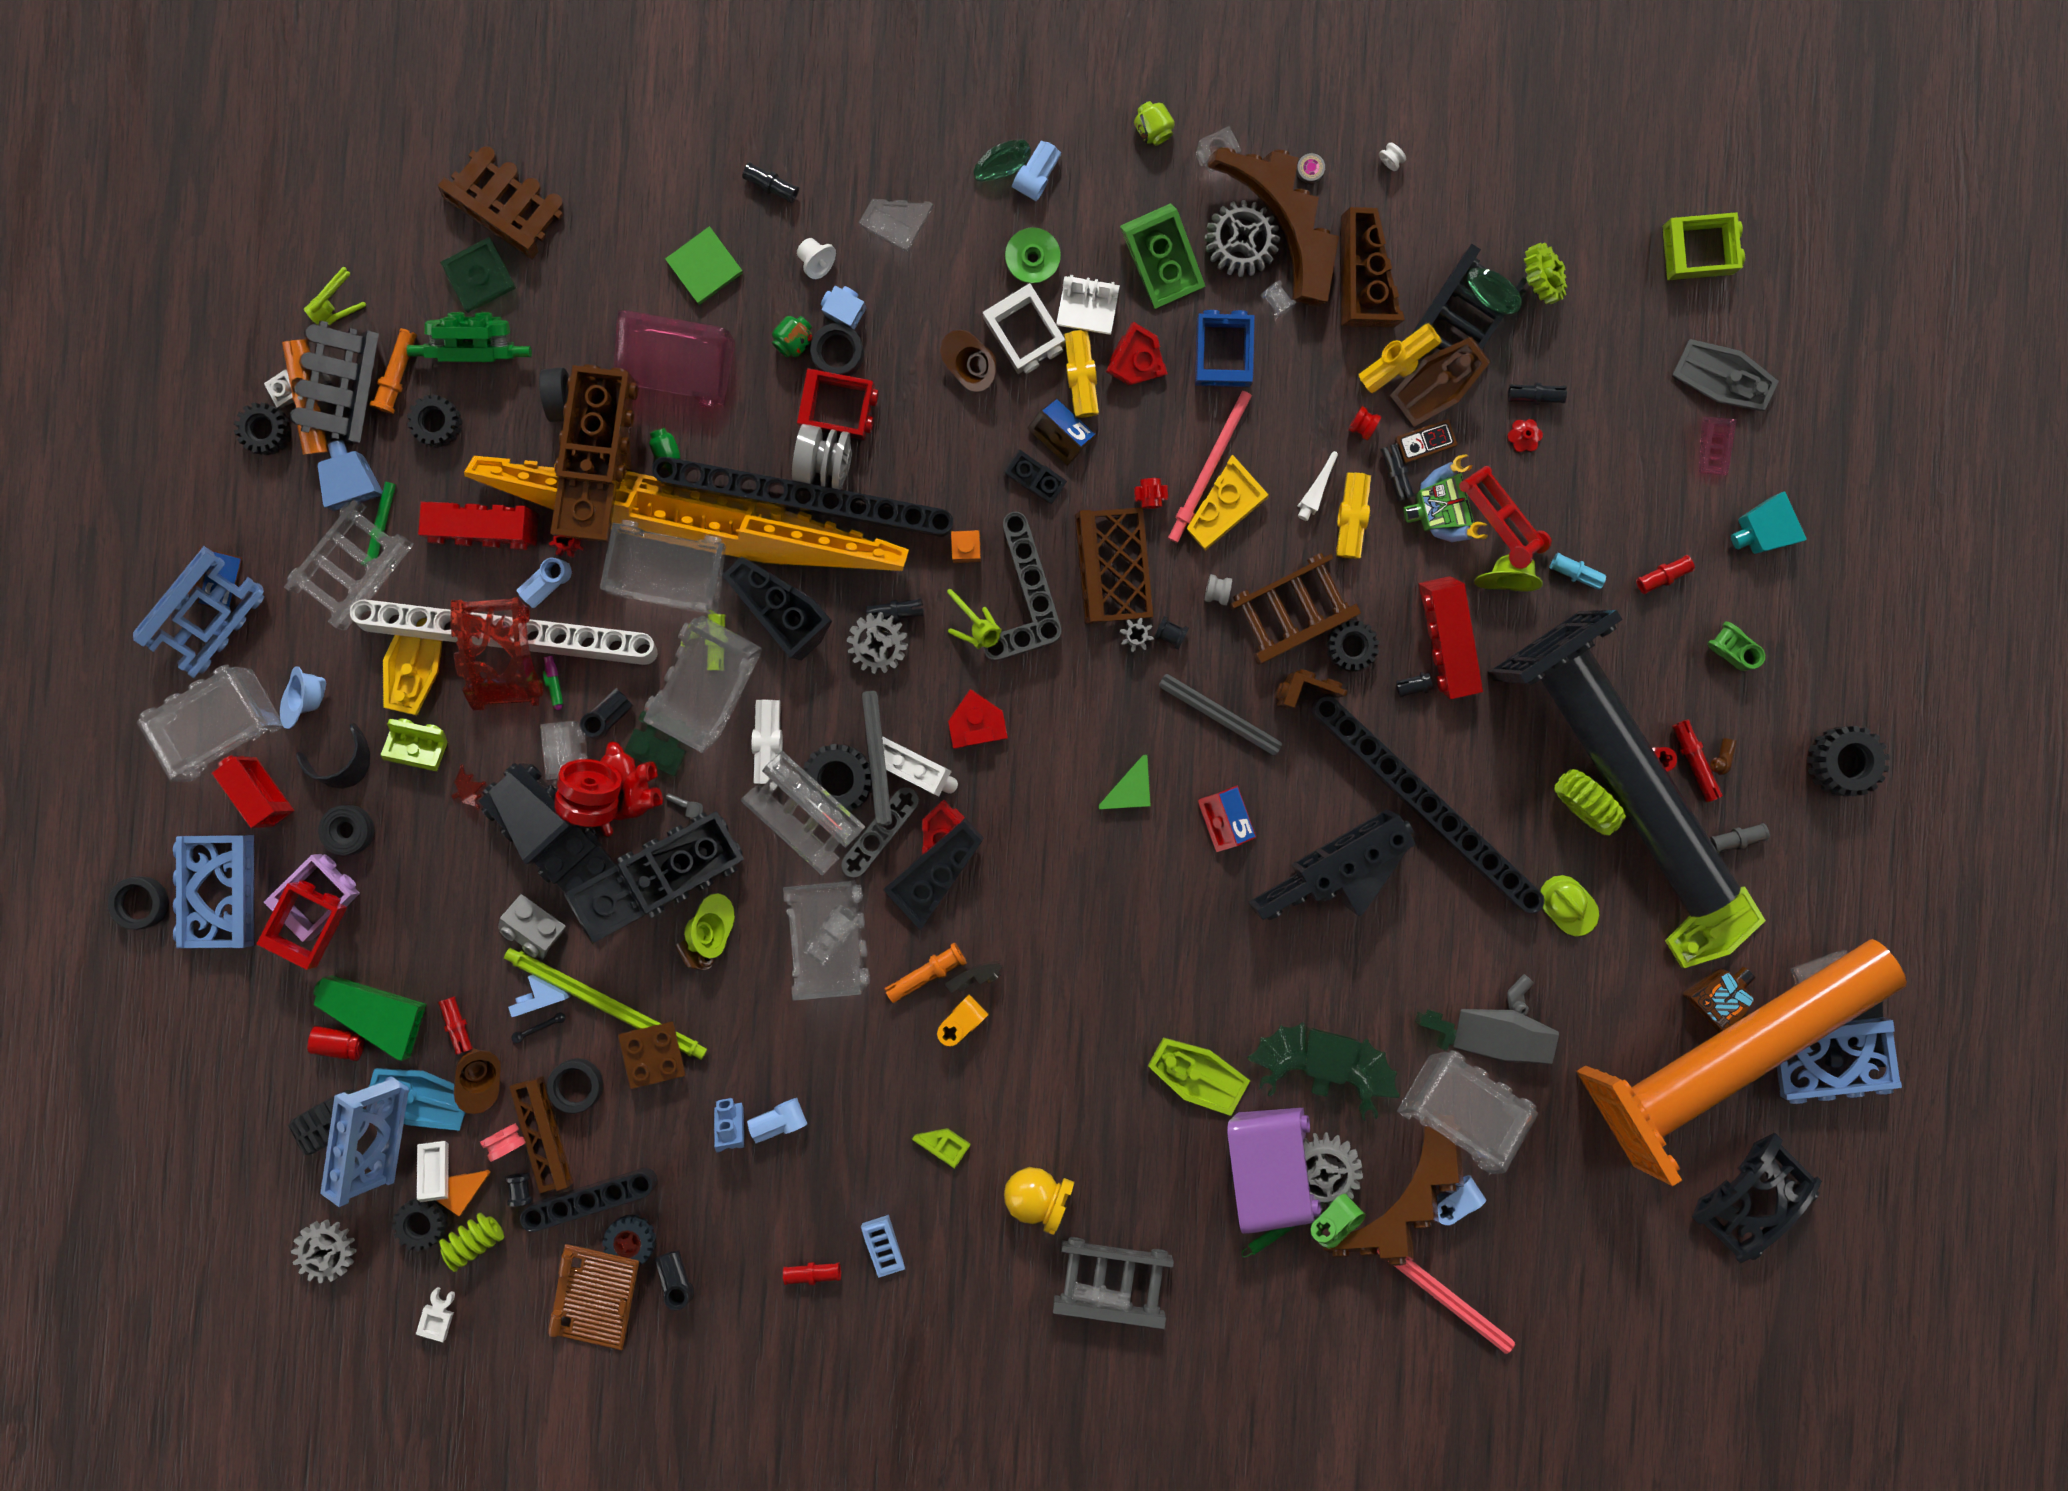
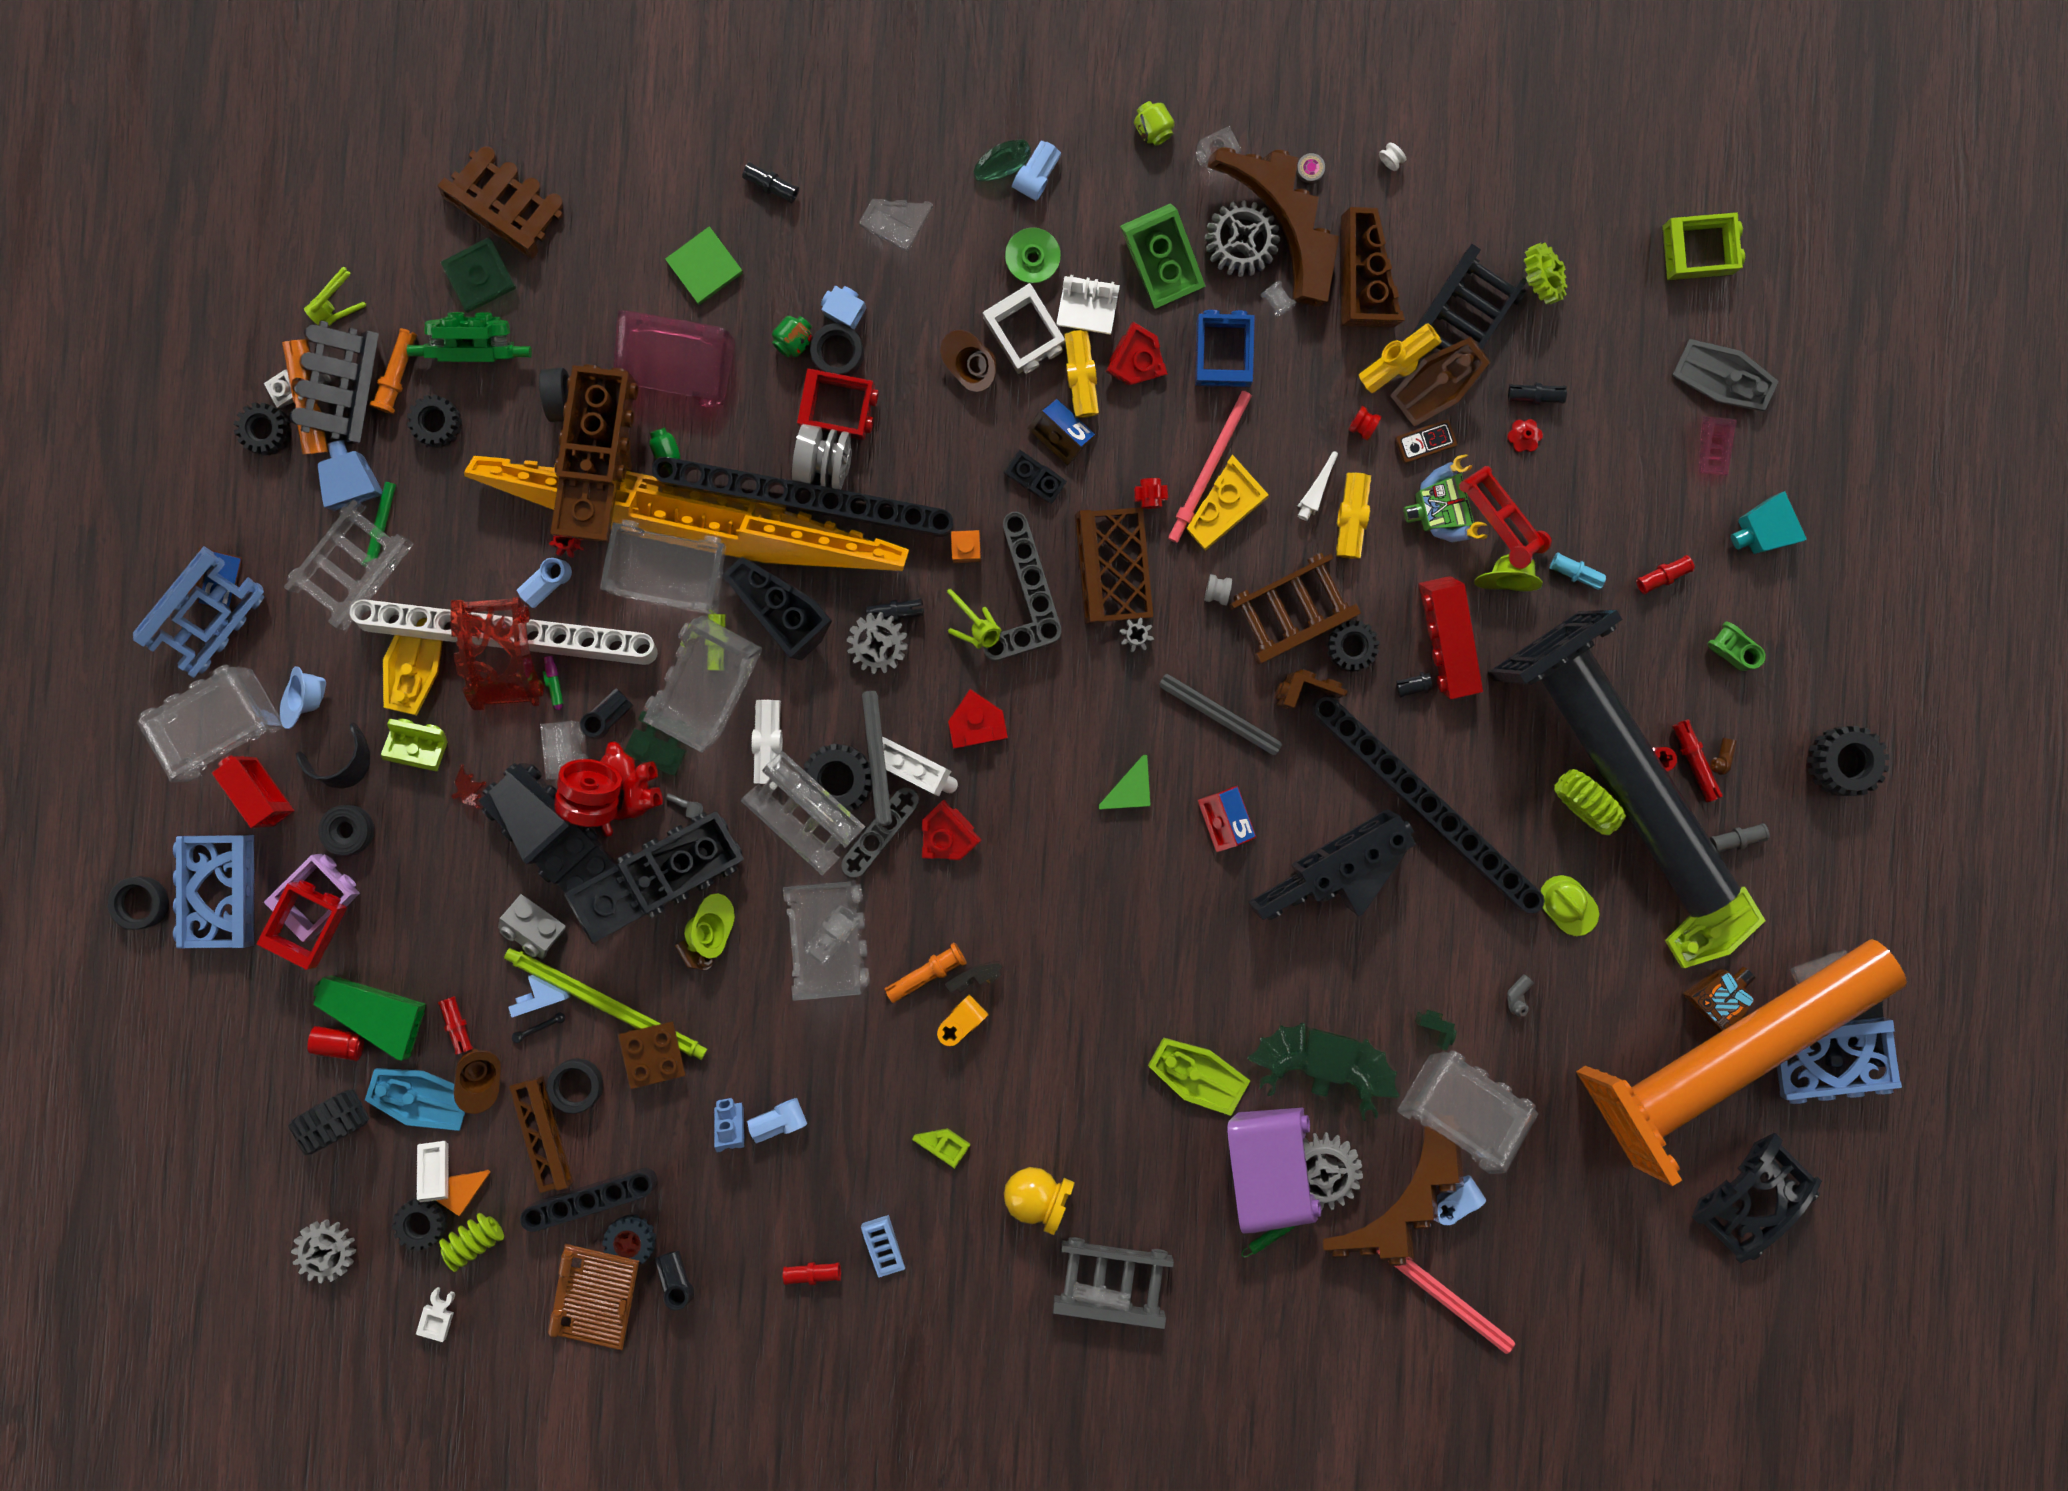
medium blue fence [320,1076,409,1207] -> none
red wedge [418,502,539,550] -> none
coral wheel [480,1123,526,1162] -> none
black bush [505,1173,533,1206] -> none
white piece [797,238,836,279] -> none
black wing [883,818,984,931] -> none
black bush [1153,616,1189,650] -> none
bright green piece [1311,1194,1366,1249] -> none
black pin [1380,443,1415,502] -> none
dark grey piece [1453,1009,1559,1064] -> none
clear green arm [1467,268,1522,314] -> none

